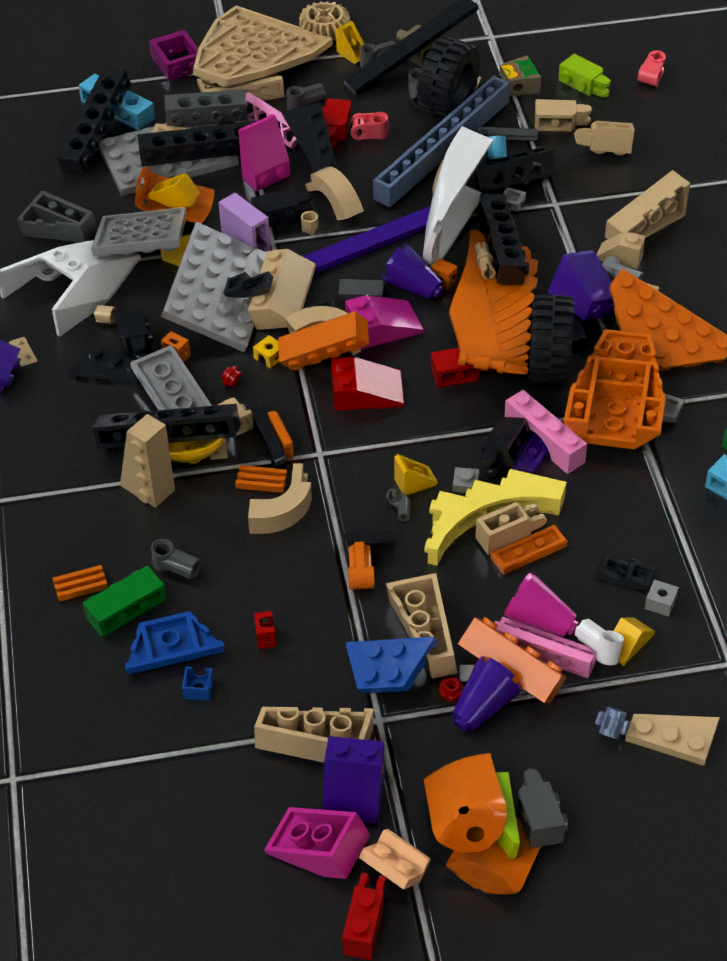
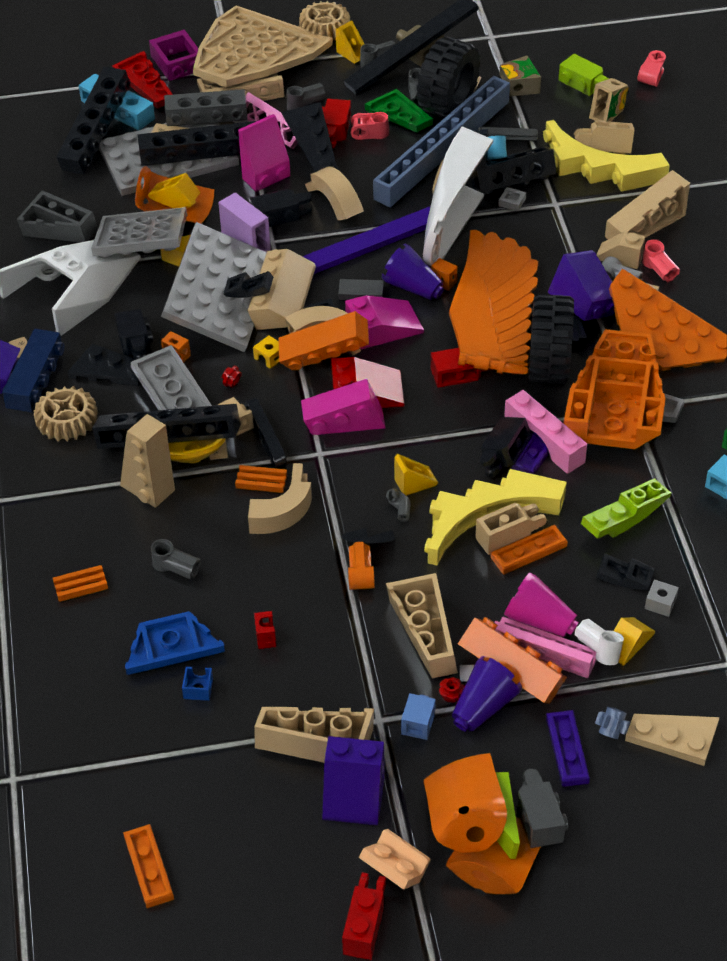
green brick [83,566,167,637] -> none
tan hose [94,305,117,324] -> none
dark pink slope [264,807,370,879] -> none
orange tile [268,411,294,460] -> none
tan hose [301,211,318,235] -> none
blue wing [346,637,439,693] -> none
light grey plate [453,467,479,493] -> none
tan pin [474,242,496,279] -> none
black brick [477,193,529,284] -> none
tan hinge [535,99,592,132] -> none
none -> dark blue brick [2,329,64,413]
none -> tan gear [34,386,98,442]
none -> red wing [112,51,173,109]
none -> orange tile [123,824,174,908]
none -> dark pink wedge [301,379,386,435]
none -> green wing [365,89,433,132]
none -> medium blue brick [401,693,436,740]
none -> light yellow arch [543,120,670,192]
none -> dark purple tile [546,710,590,787]
none -> lime slope [581,478,671,539]
none -> tan torso [589,78,629,122]
none -> coral piece [642,240,680,283]

